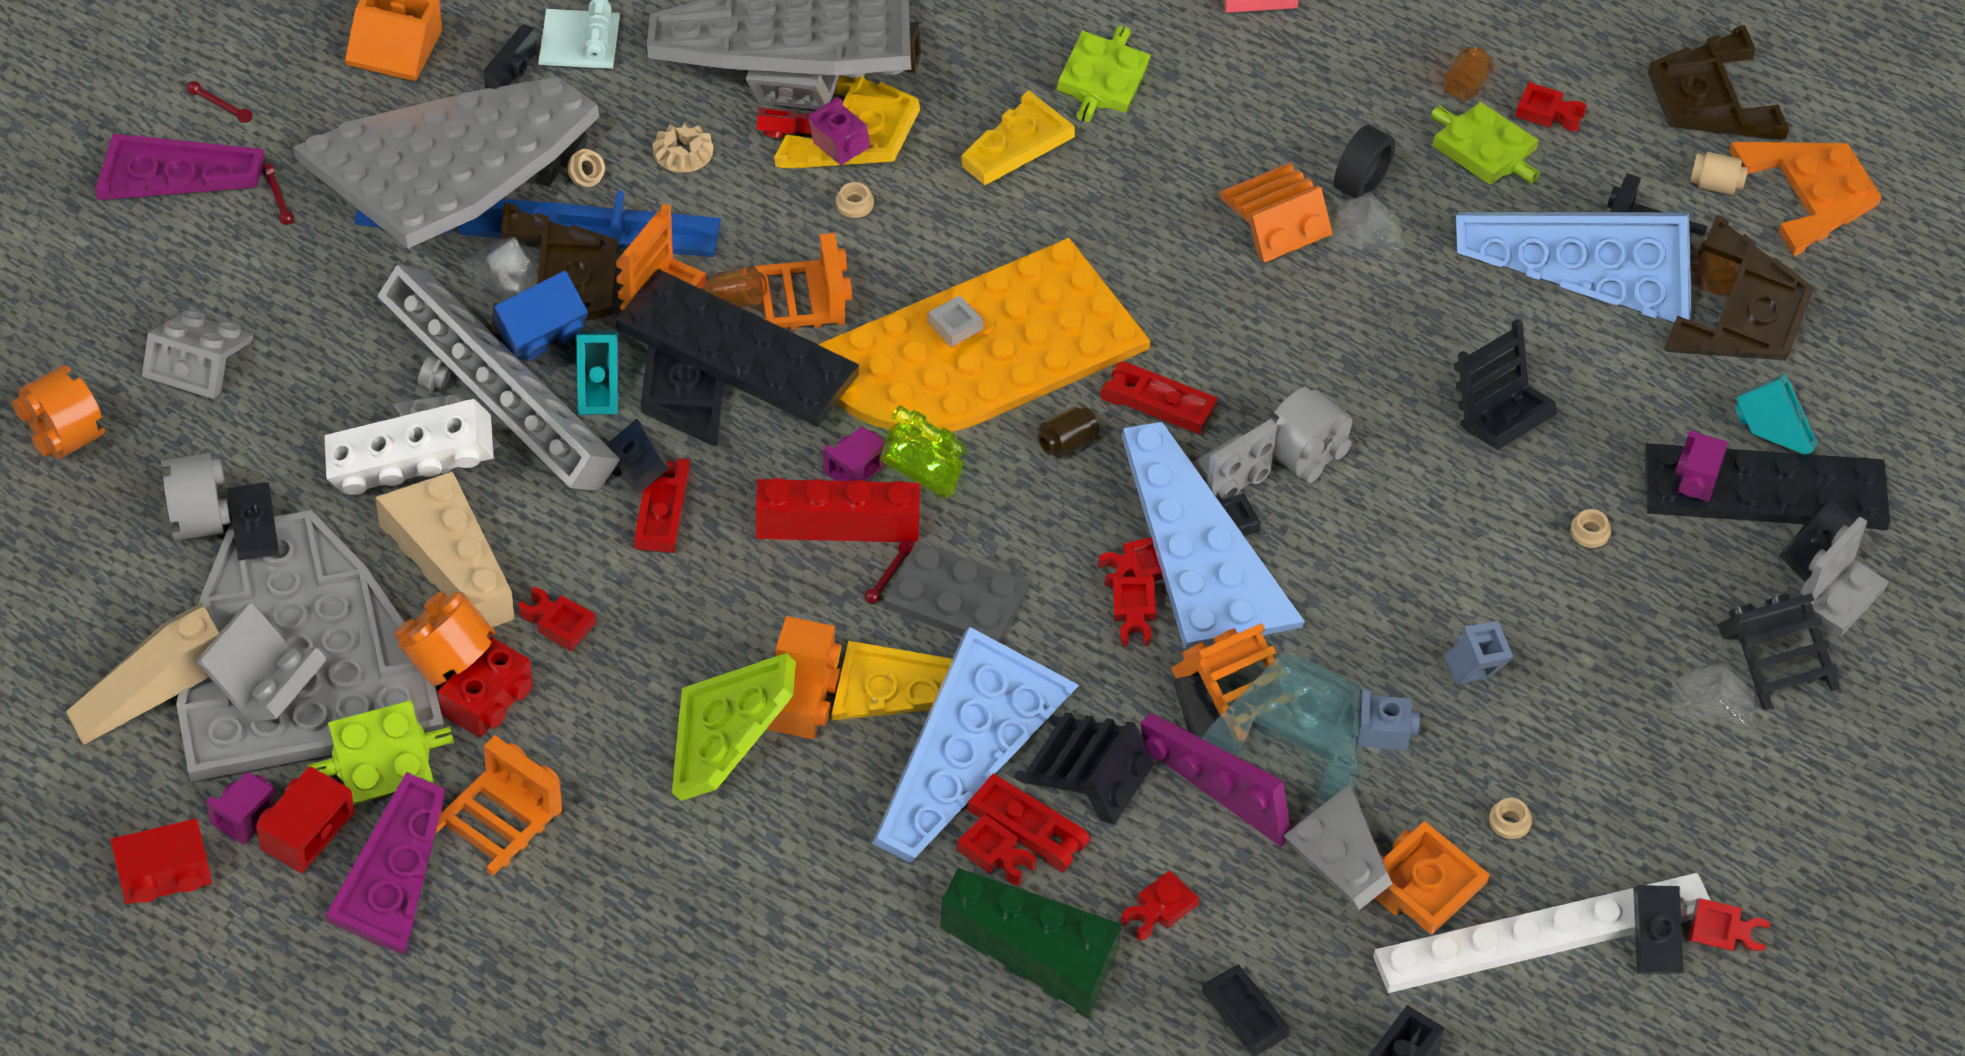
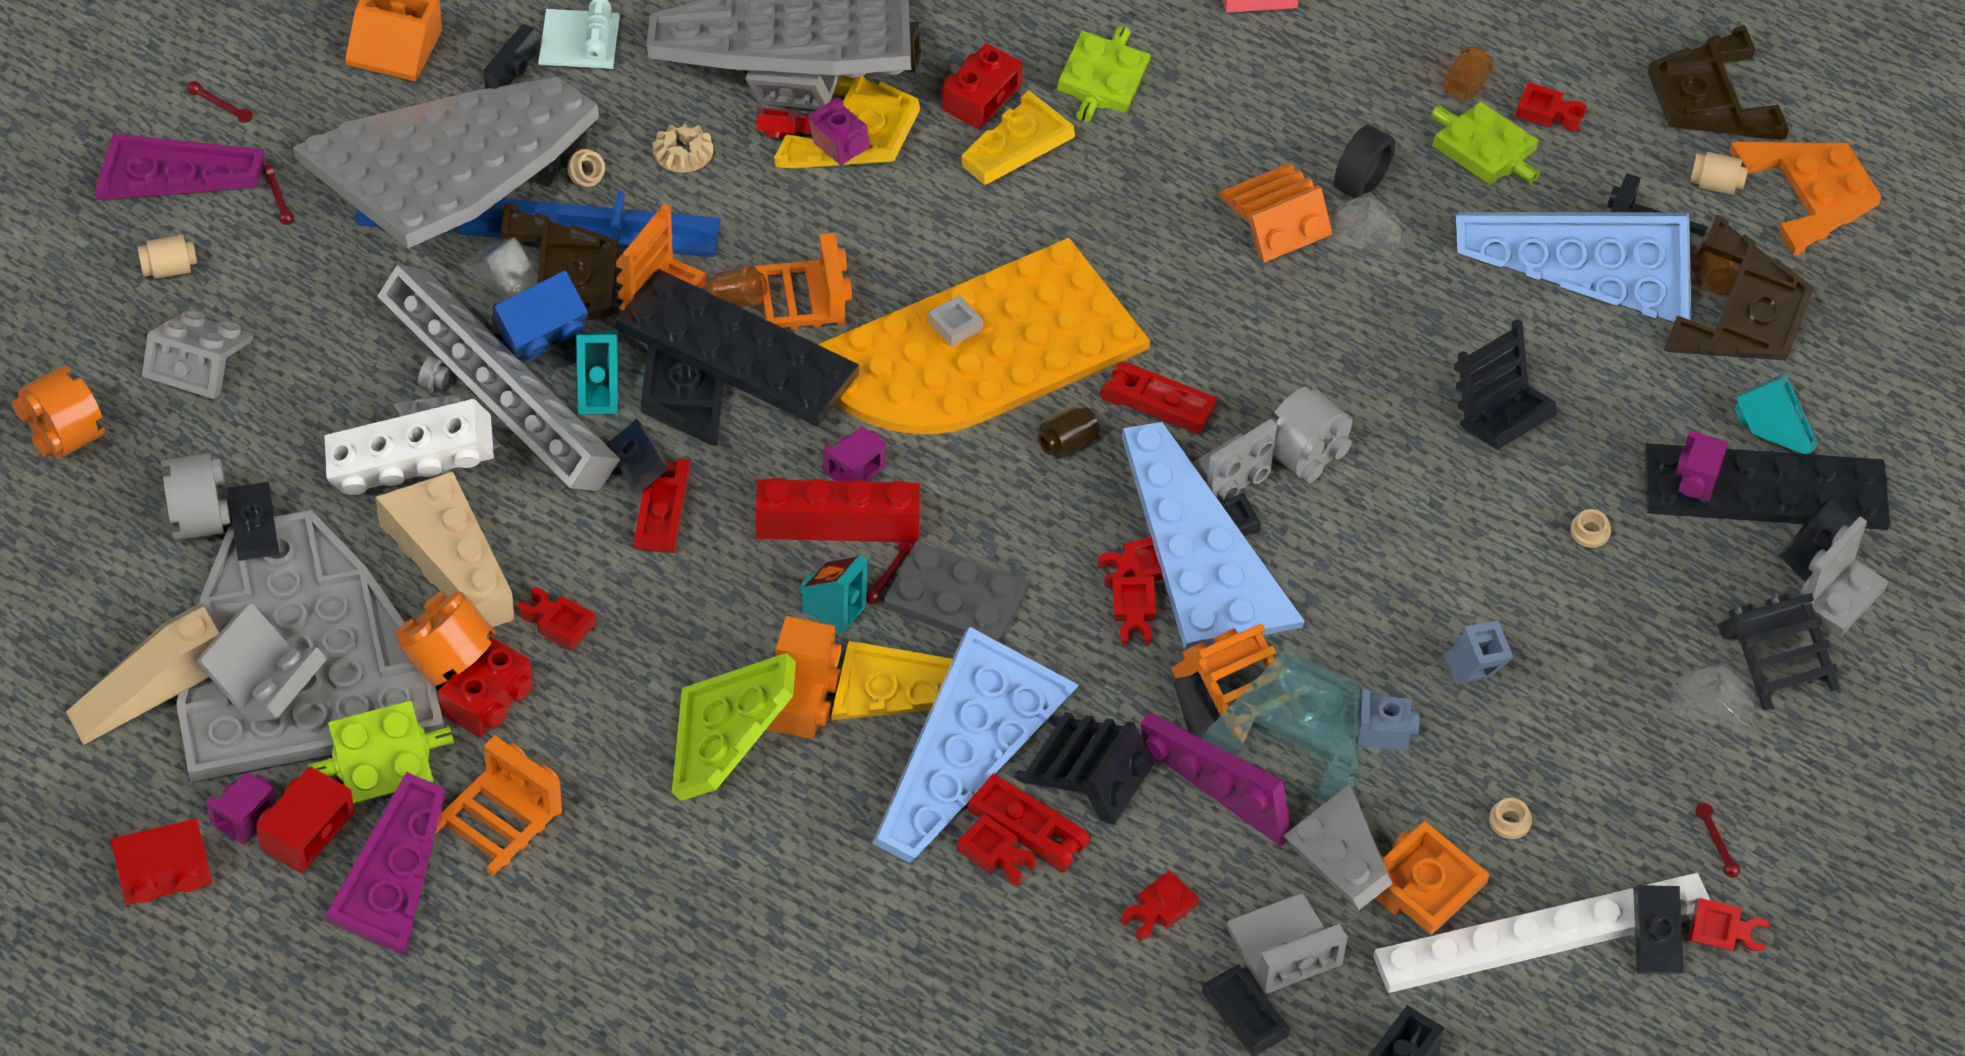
tan plate [836,182,874,218] -> none
clear neon green plate [880,405,966,499] -> none
dark green wedge [940,868,1122,1020] -> none
none -> tan brick [137,234,197,279]
none -> teal slope [800,555,867,633]
none -> red brick [941,42,1023,129]
none -> light grey bracket [1227,894,1348,995]
none -> dark red hinge [1695,803,1740,878]

